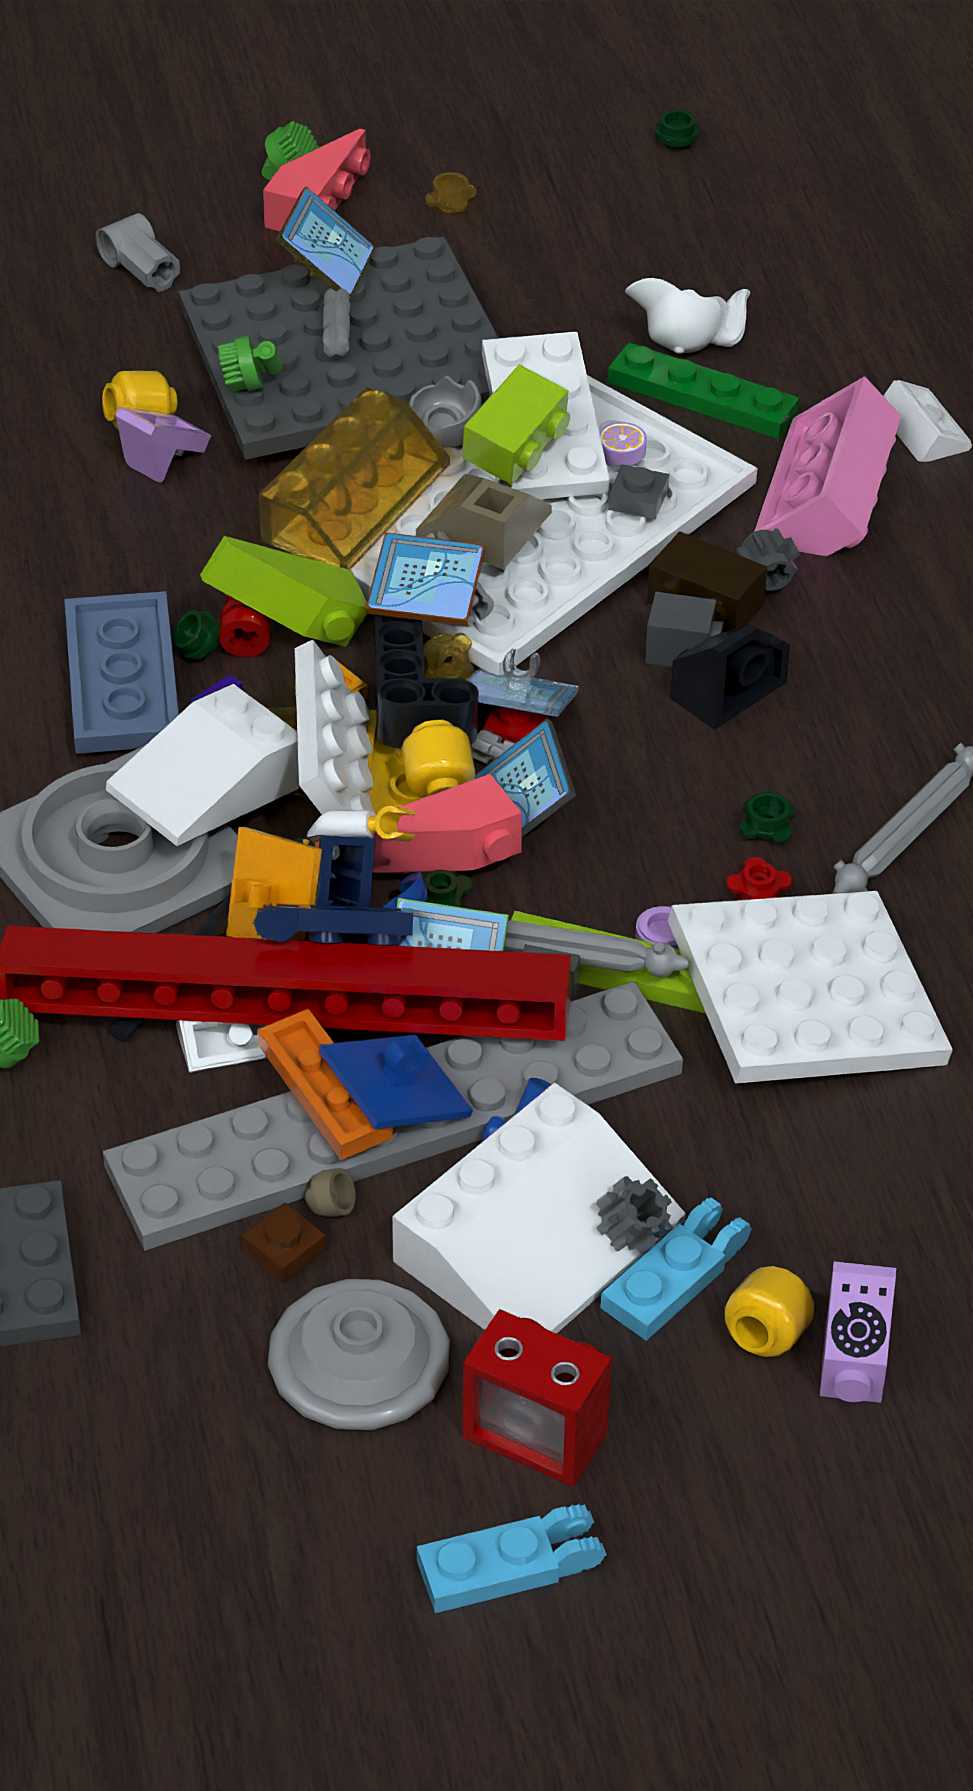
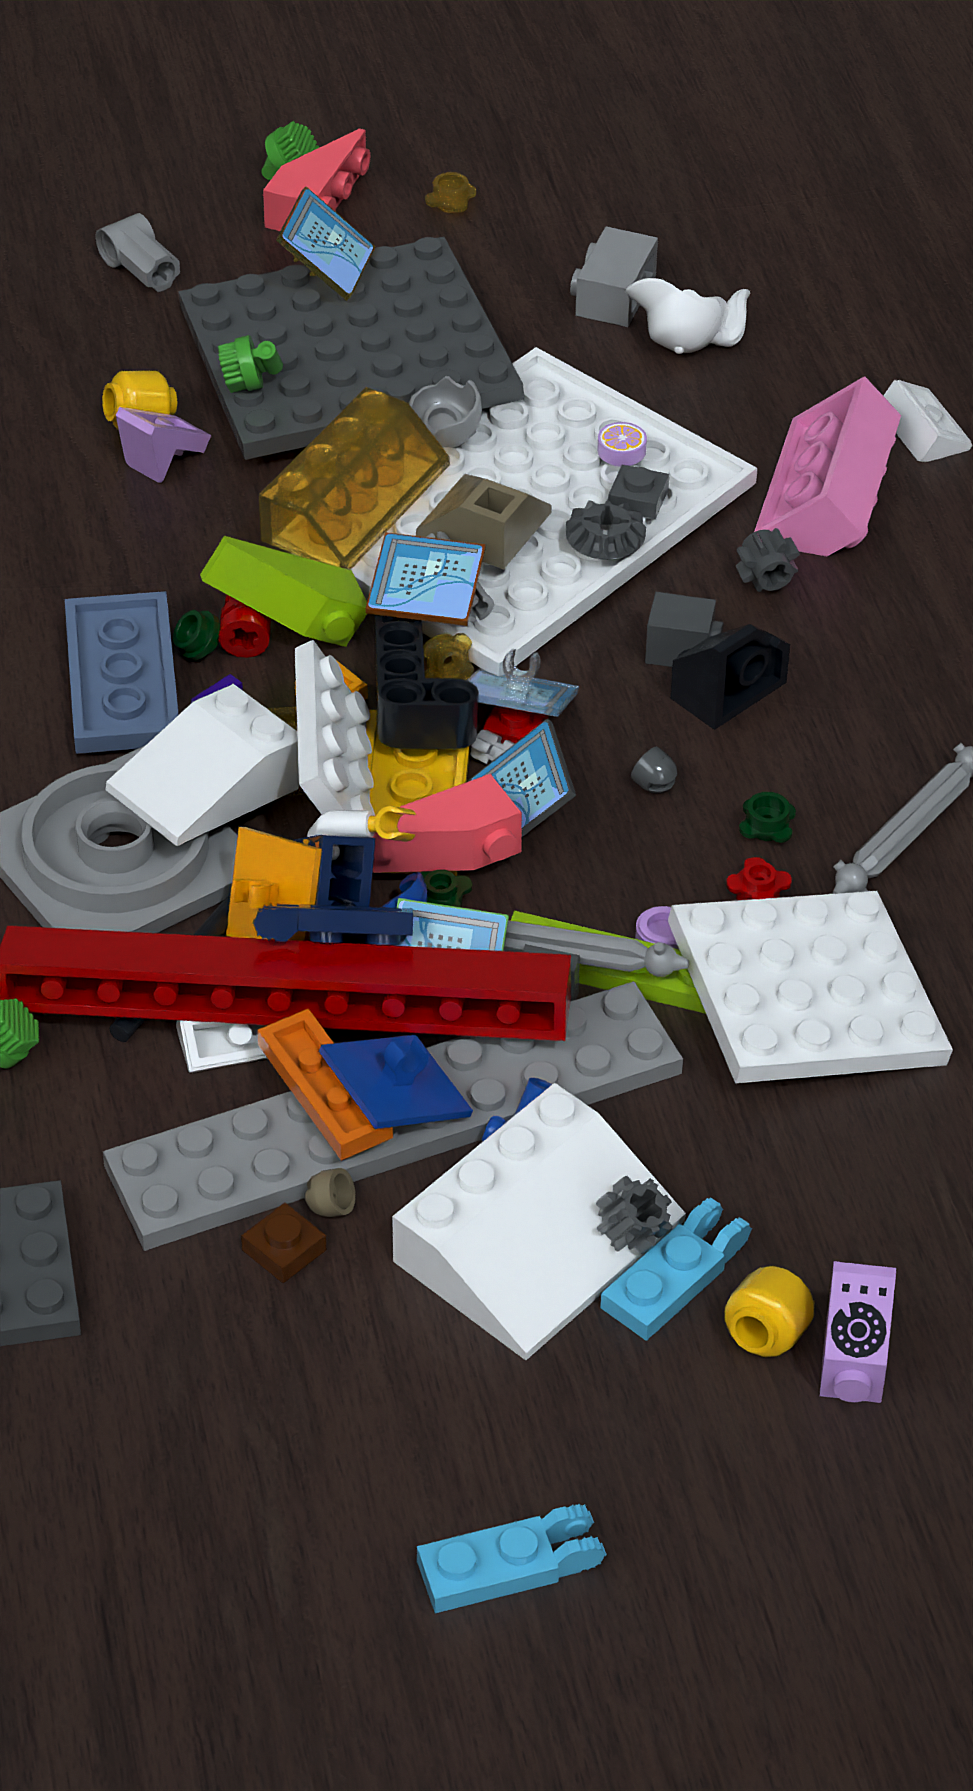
light grey piece [267,1279,450,1430] -> none
light grey axle [323,288,350,357] -> none
yellow head [401,720,475,798] -> none
lime brick [462,364,570,485] -> none
red piece [463,1309,612,1487] -> none
white plate [482,332,610,499] -> none
green plate [607,343,800,439] -> none
dark brown brick [647,531,767,632] -> none
dark green plate [655,109,699,149] -> none
none -> dark grey gear [566,498,646,560]
none -> light grey brick [570,227,658,327]
none -> dark grey hinge [631,746,677,794]

